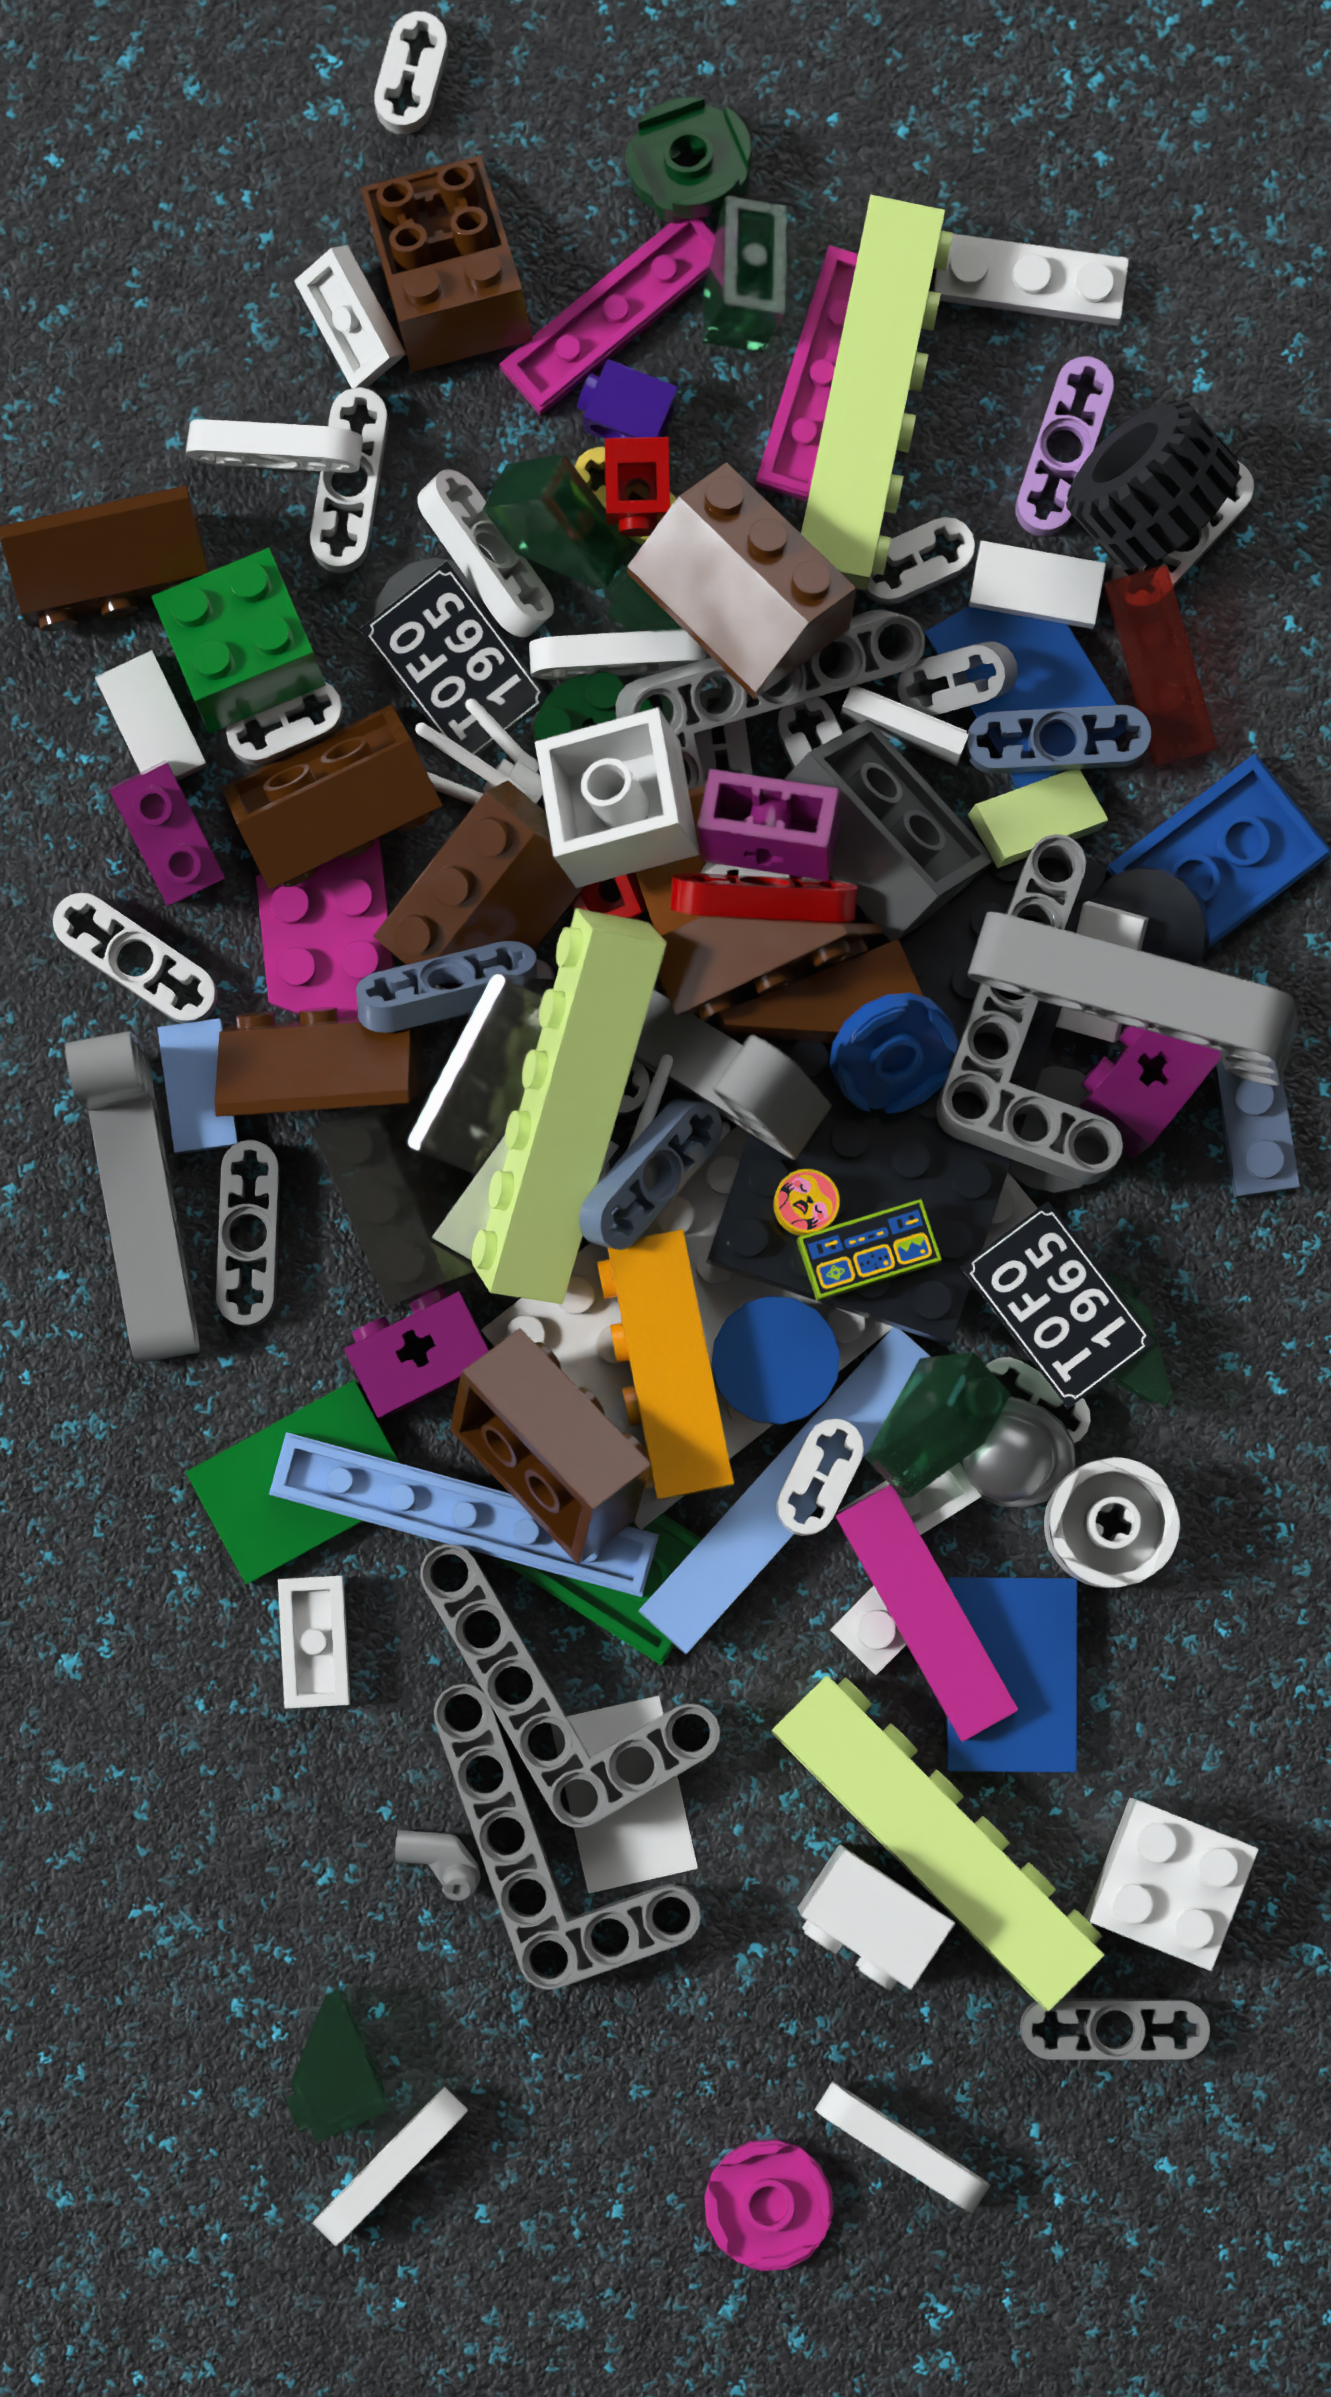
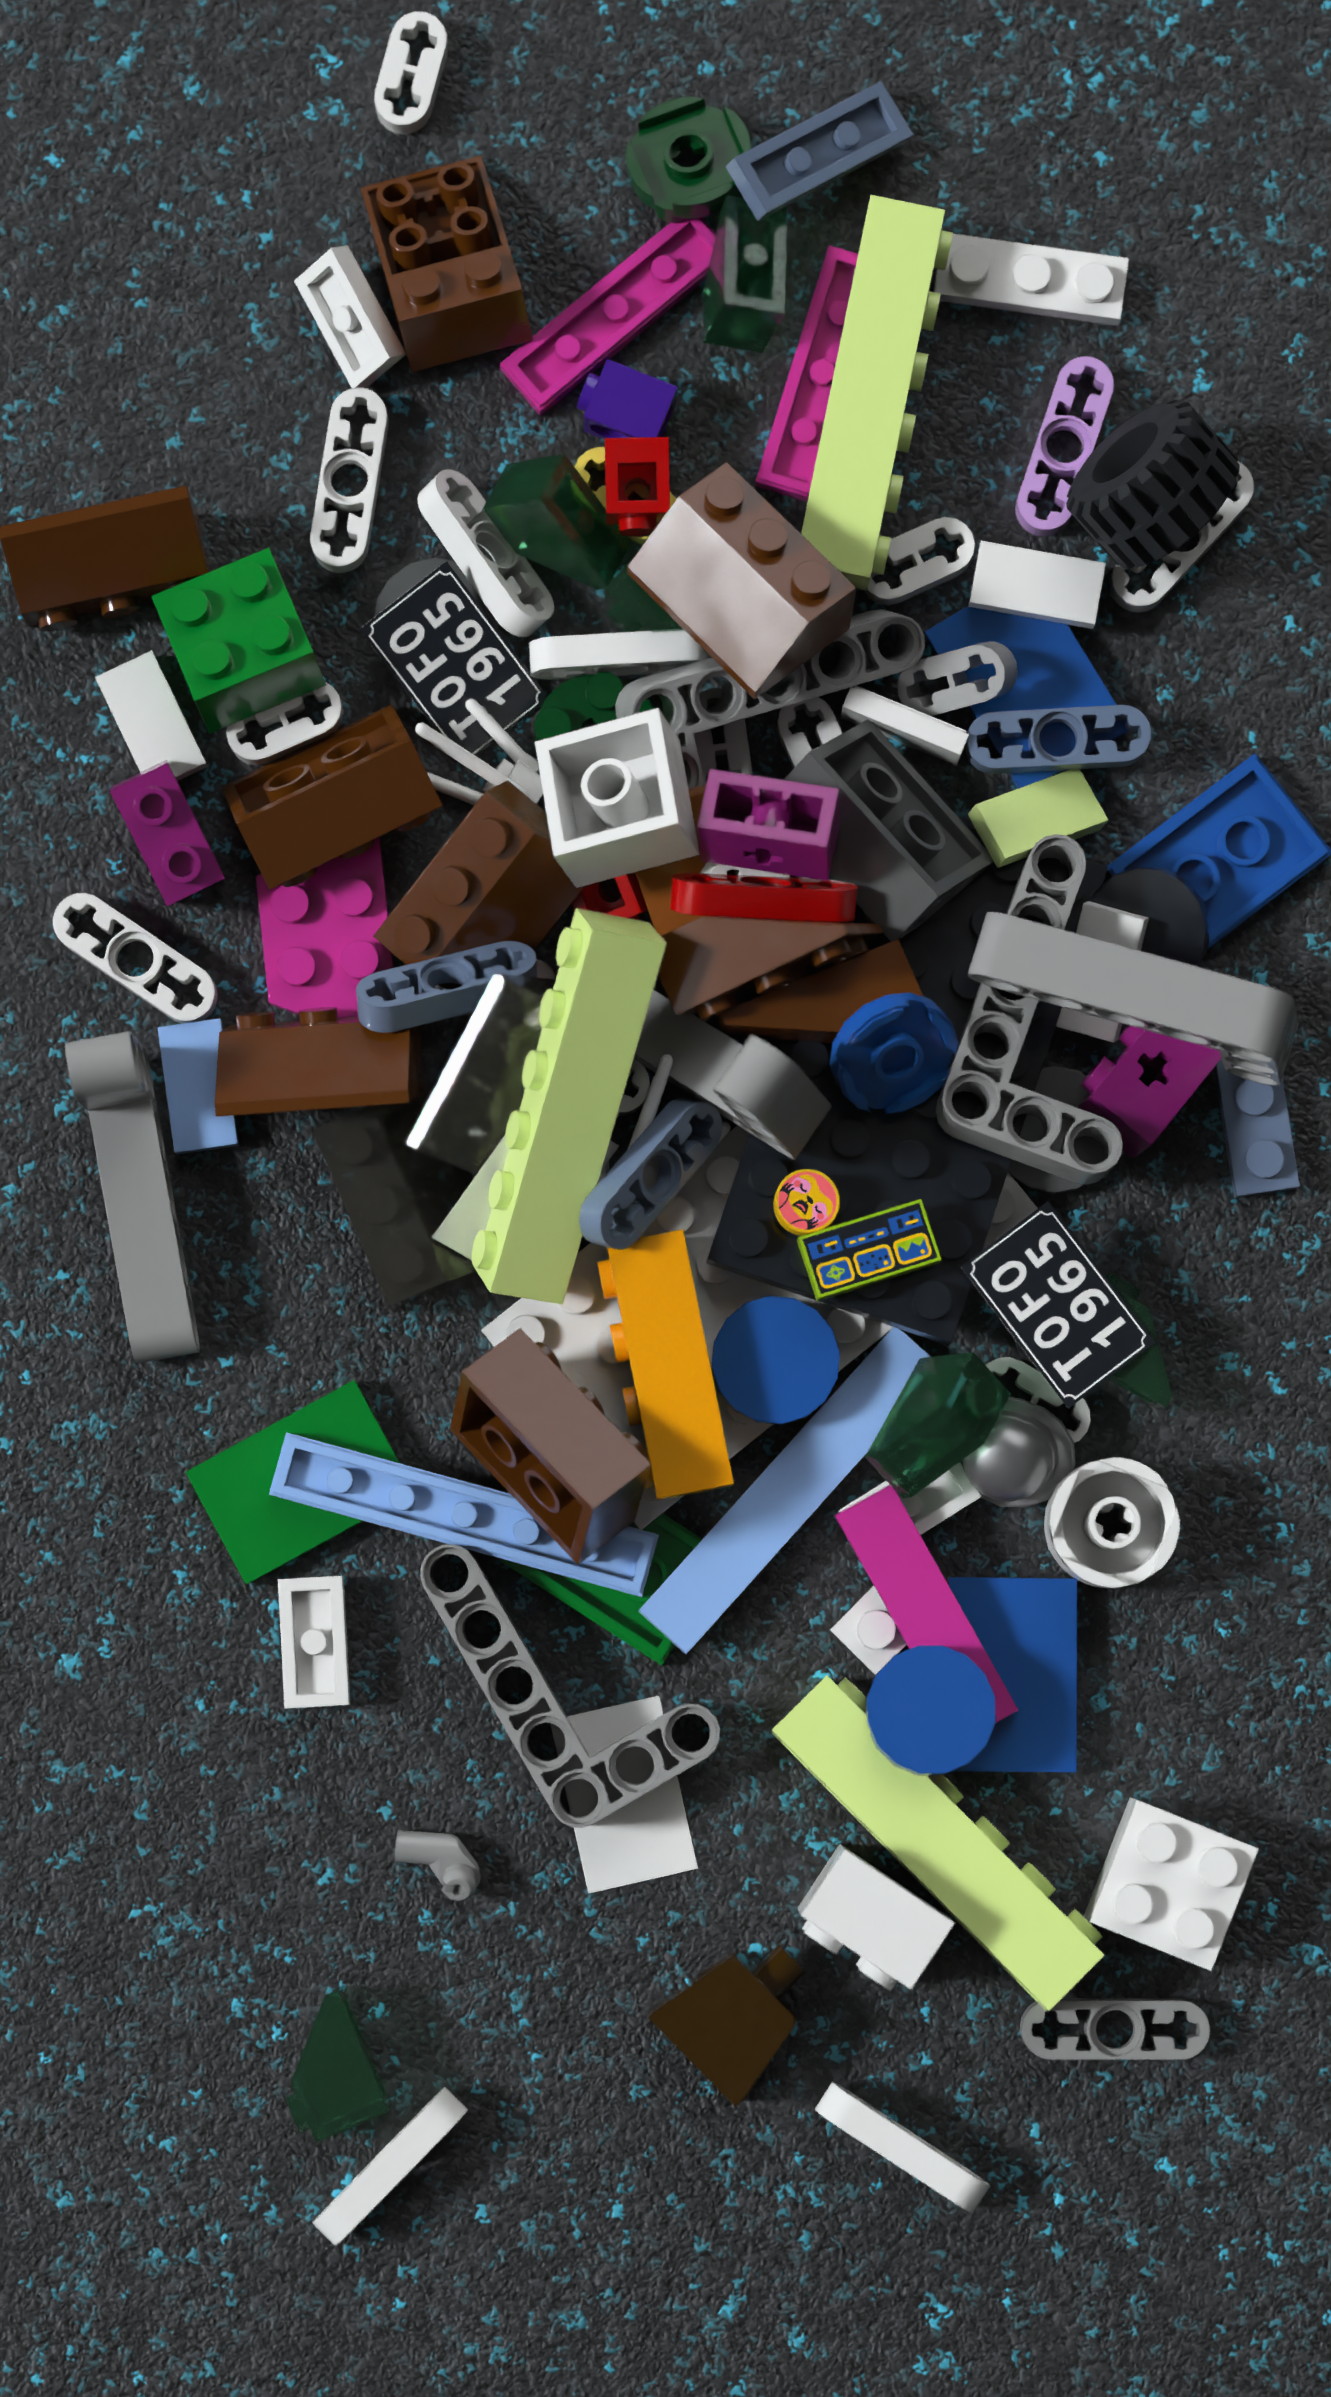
white beam [185,419,363,473] -> none
light grey beam [216,1140,281,1327] -> none
magenta brick [344,1287,489,1421] -> none
light grey beam [434,1683,701,1990] -> none
dark pink tile [704,2138,833,2271] -> none
white beam [776,1418,864,1536] -> none
clear red tile [1103,565,1218,766] -> none
none -> dark brown torso [648,1944,806,2107]
none -> sand blue plate [726,81,913,221]
none -> blue tile [866,1646,996,1776]

